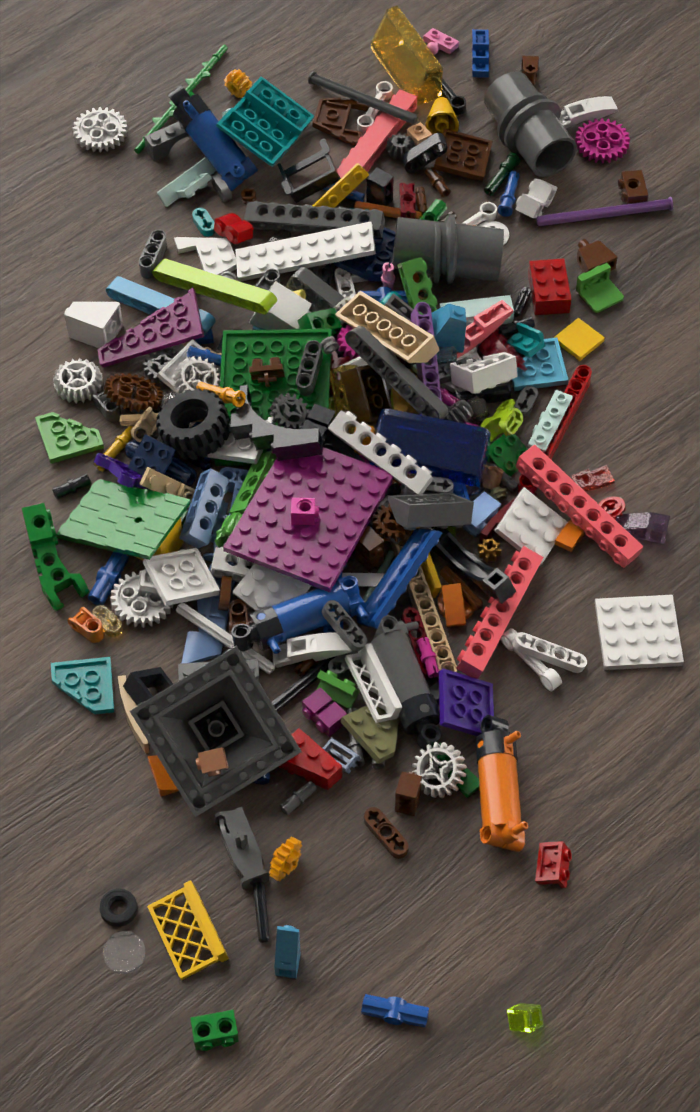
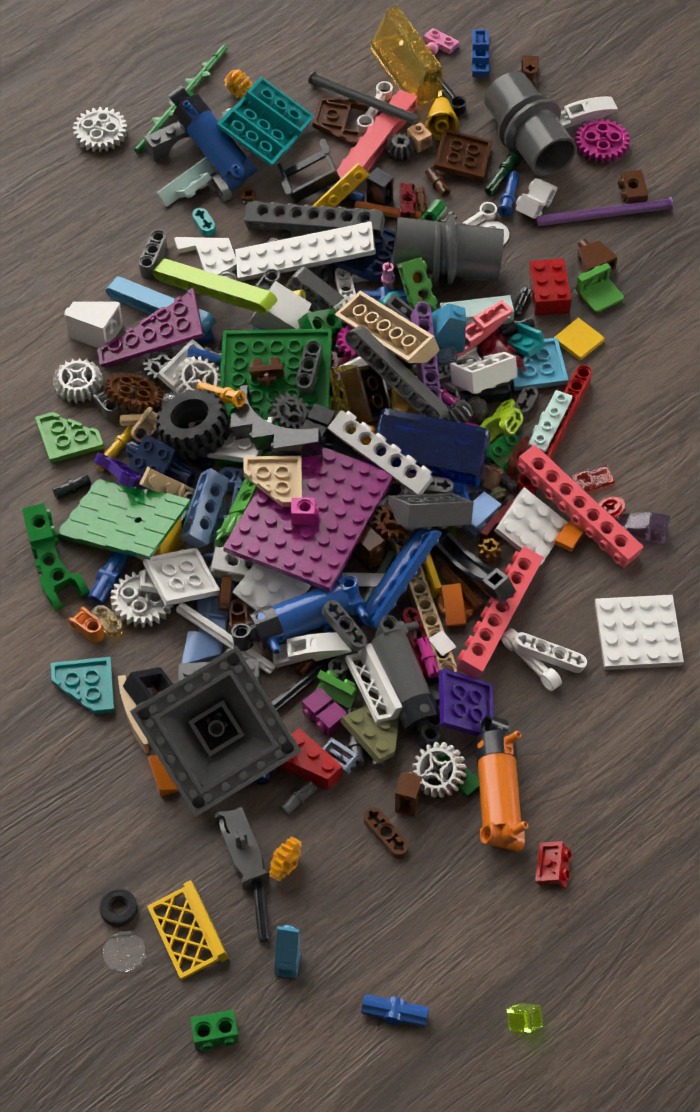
nougat brick [196,747,229,777] -> none
red brick [214,213,254,244] -> none
light grey bush [320,336,339,354] -> none
black beam [403,133,448,173] -> none
none -> tan plate [244,456,302,507]
none -> white sticker [429,631,456,656]
none -> clear red slope [506,436,529,476]

